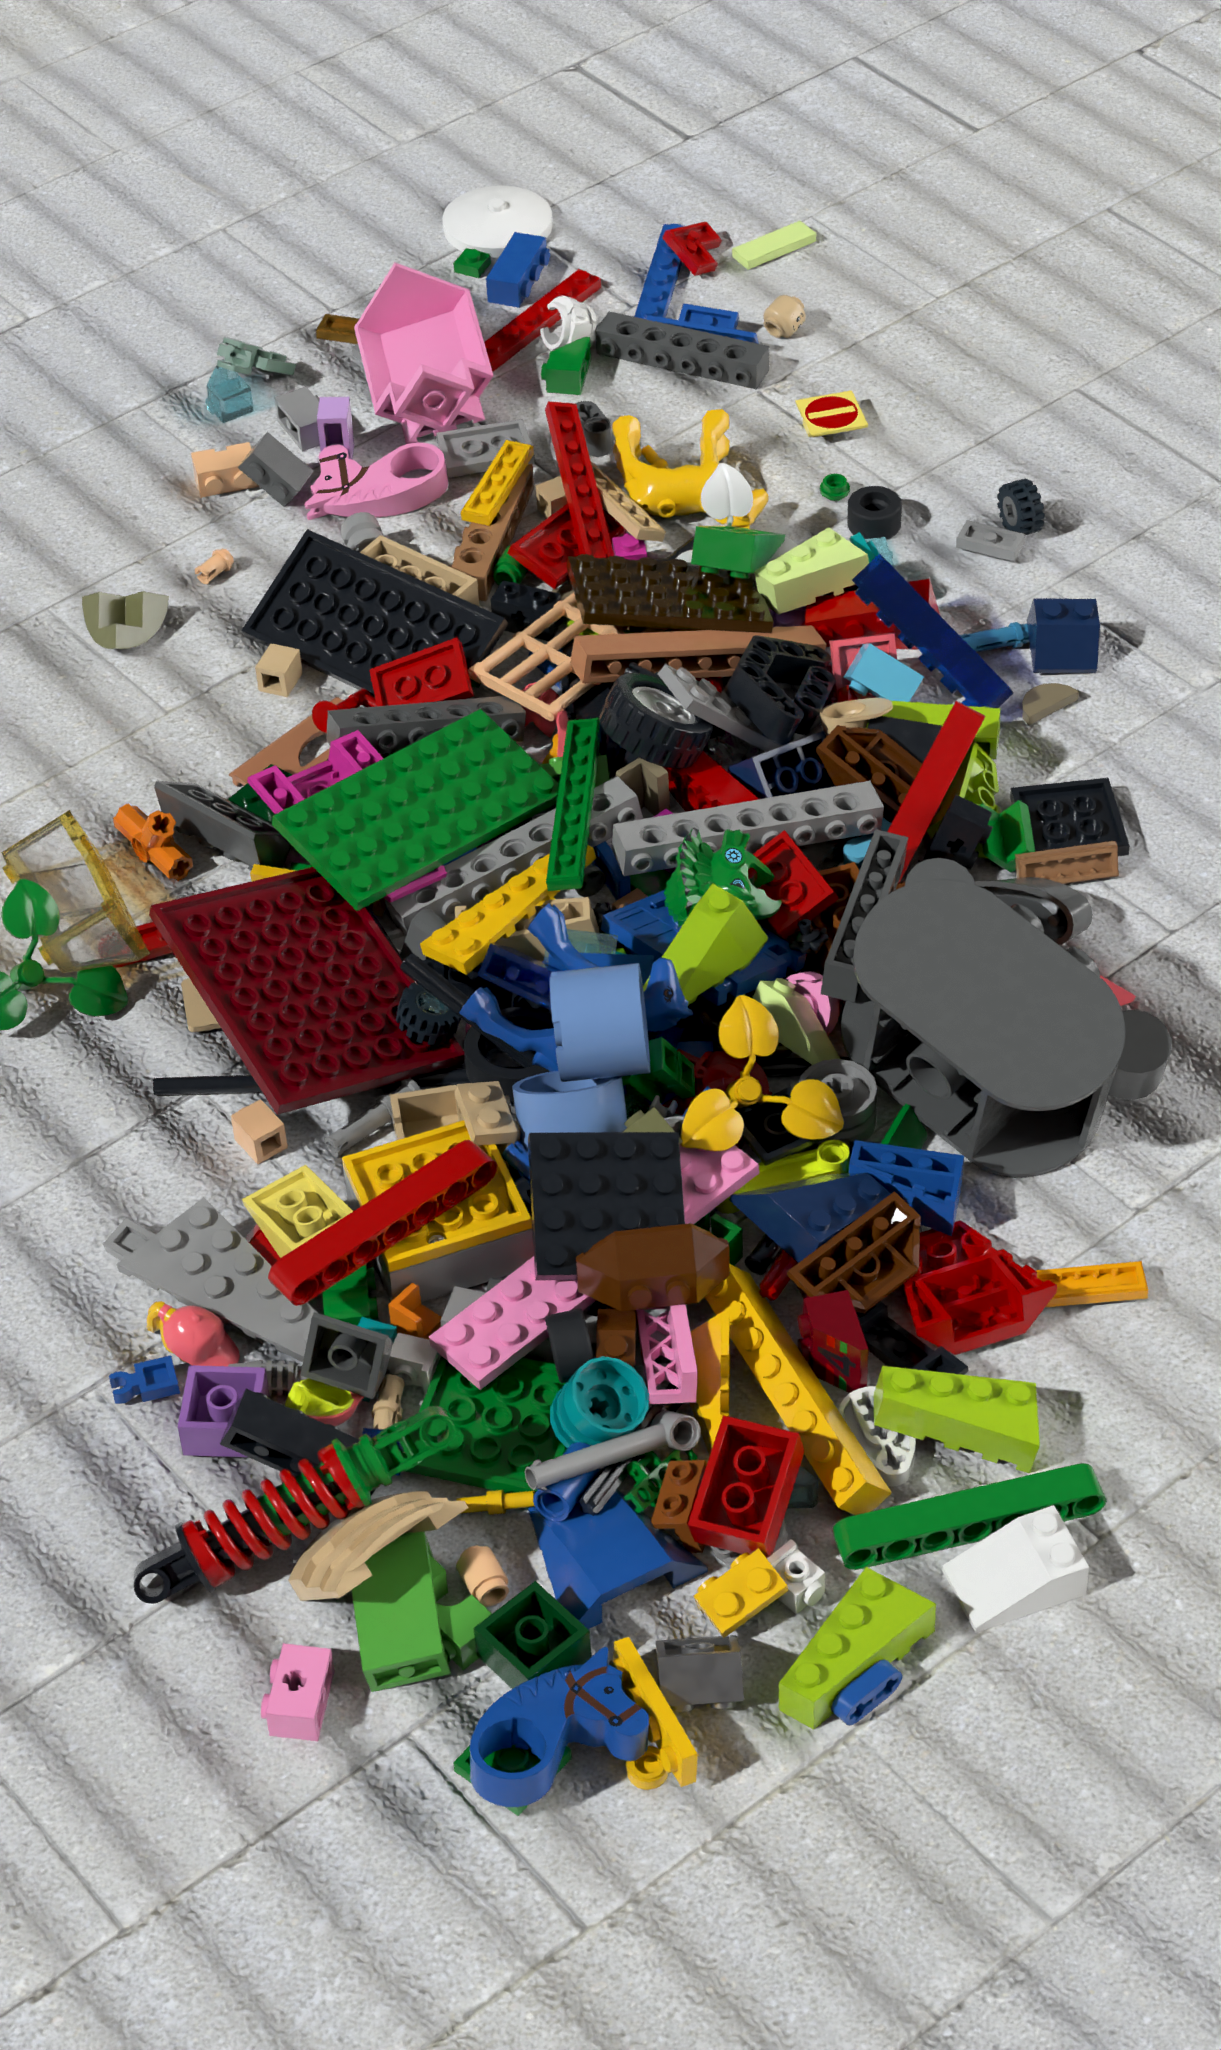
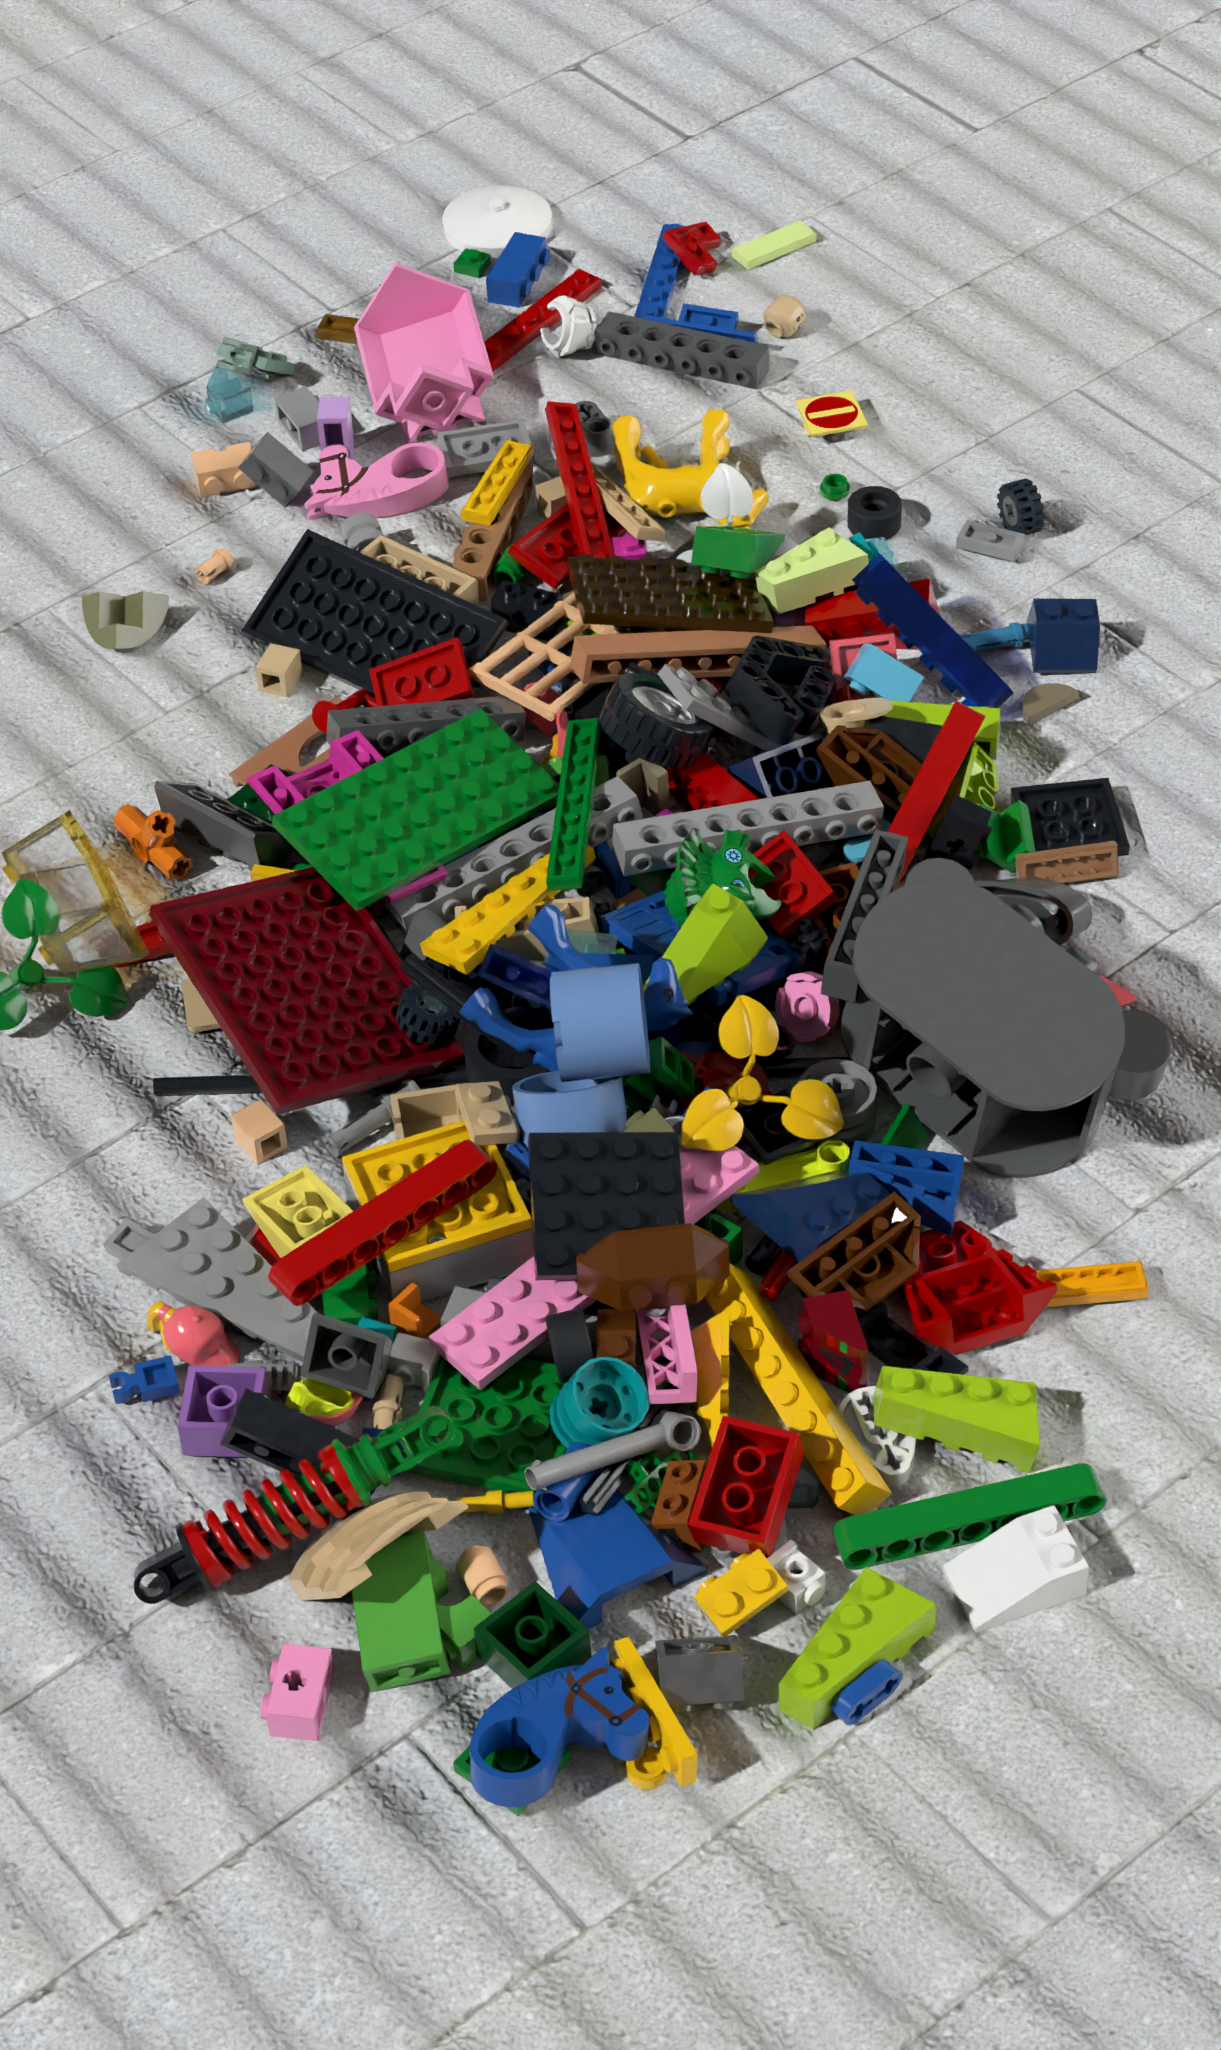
green slope [541,337,591,395] -> none
yellowish green slope [753,978,840,1065] -> none

